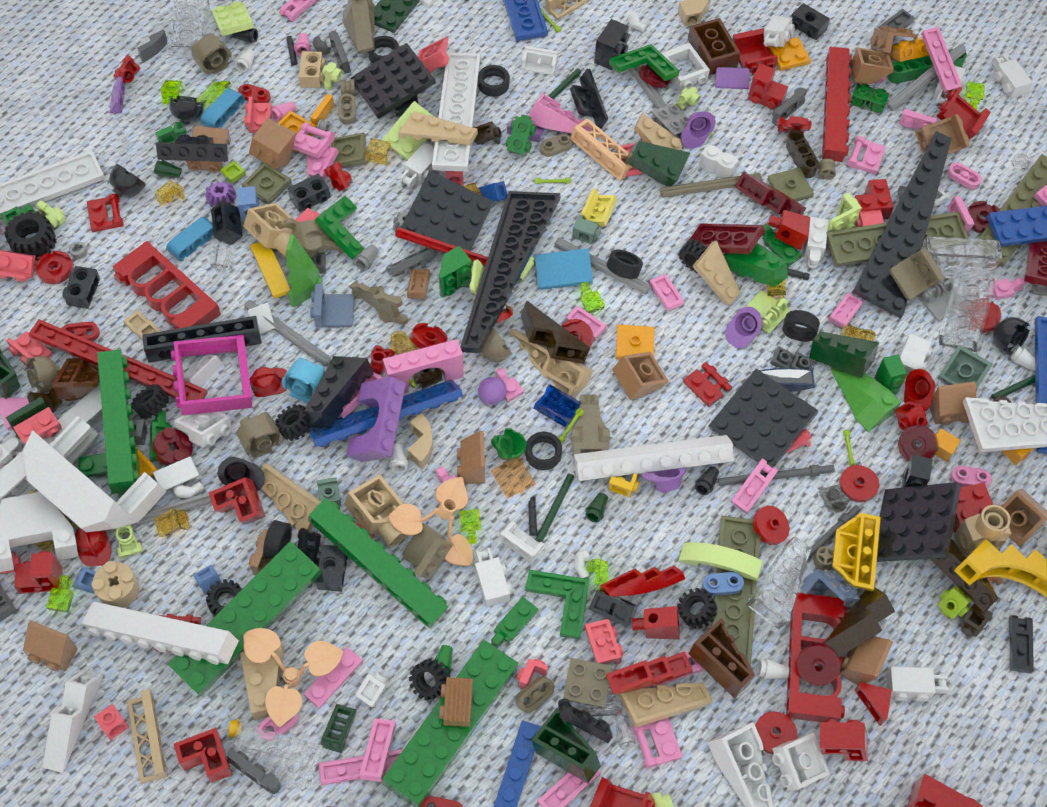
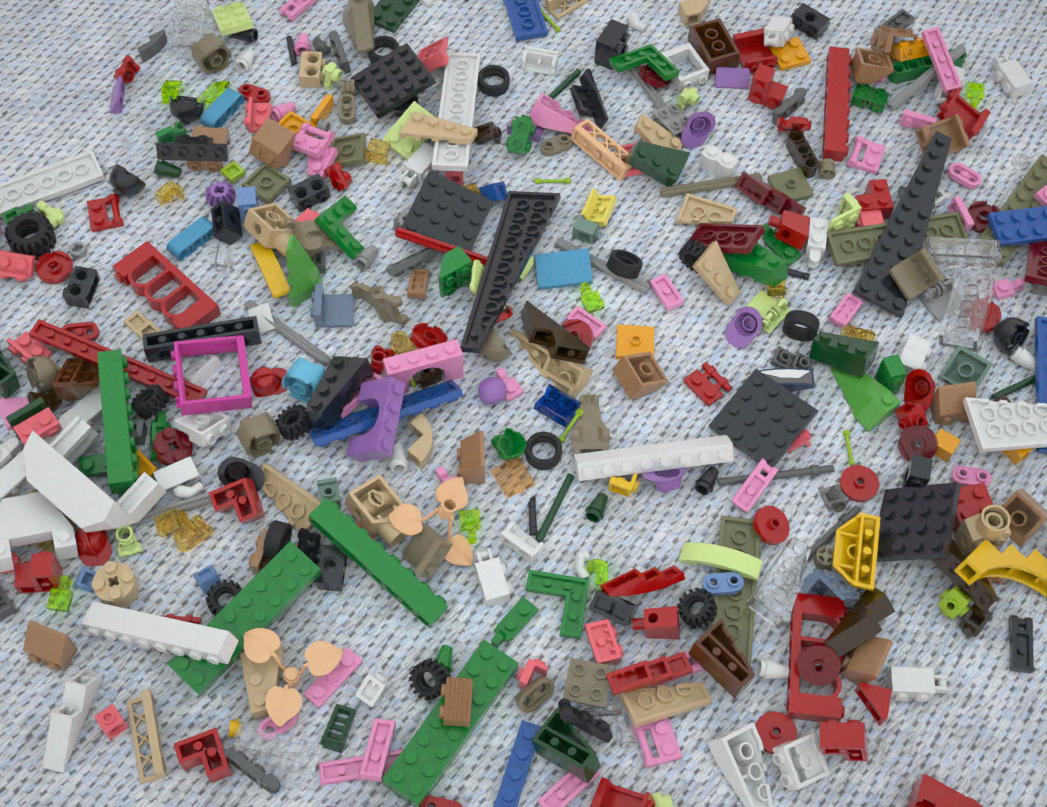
none -> clear yellow piece [173,515,214,552]
none -> tan wing [676,193,738,225]

